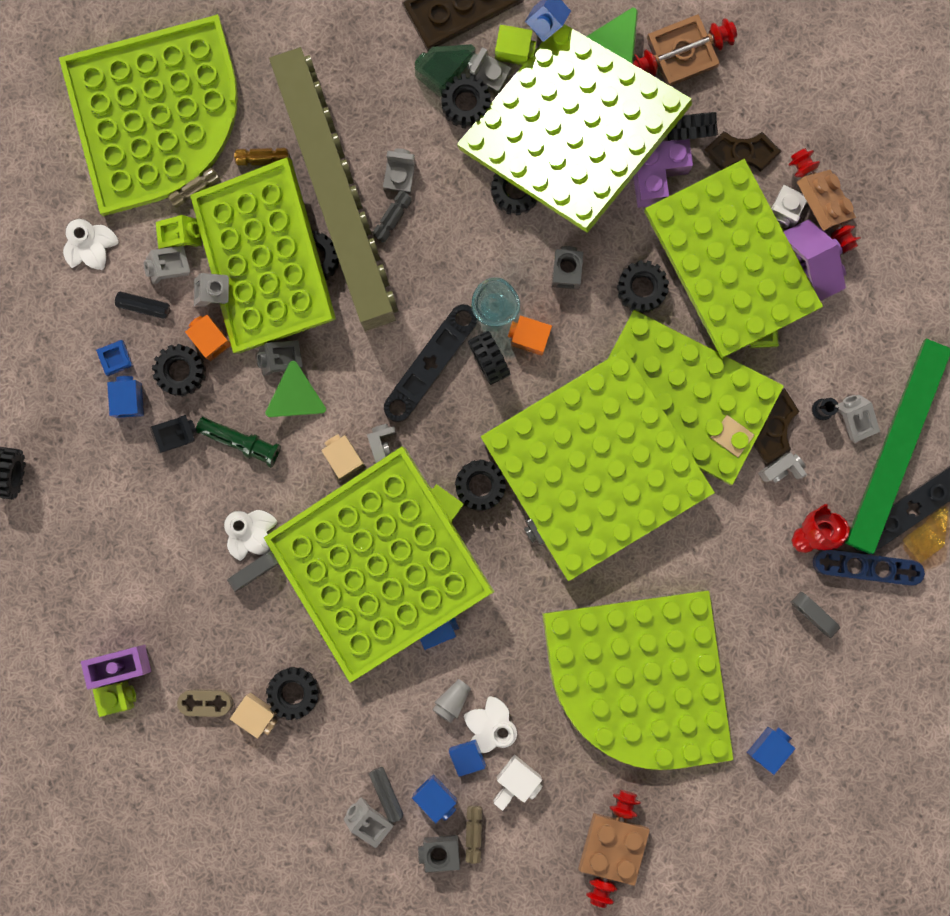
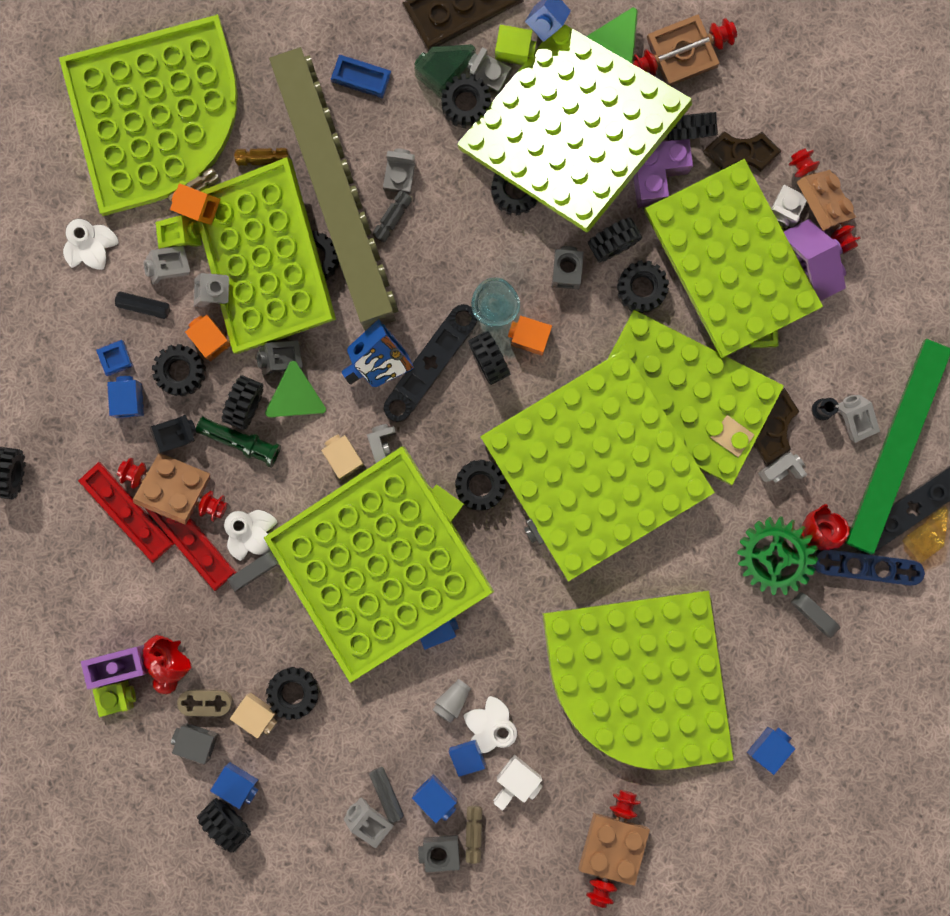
none -> red tile [78,462,174,563]
none -> medium nougat plate [117,453,228,525]
none -> red piece [143,635,192,694]
none -> red tile [145,508,237,591]
none -> orange brick [170,183,221,225]
none -> dark grey brick [171,723,219,764]
none -> black tyre [197,798,251,853]
none -> blue brick [210,762,259,809]
none -> black tyre [222,375,264,430]
none -> blue tile [331,54,391,99]
none -> torso [341,319,414,387]
none -> black tyre [588,217,642,263]
none -> green gear [737,516,818,595]

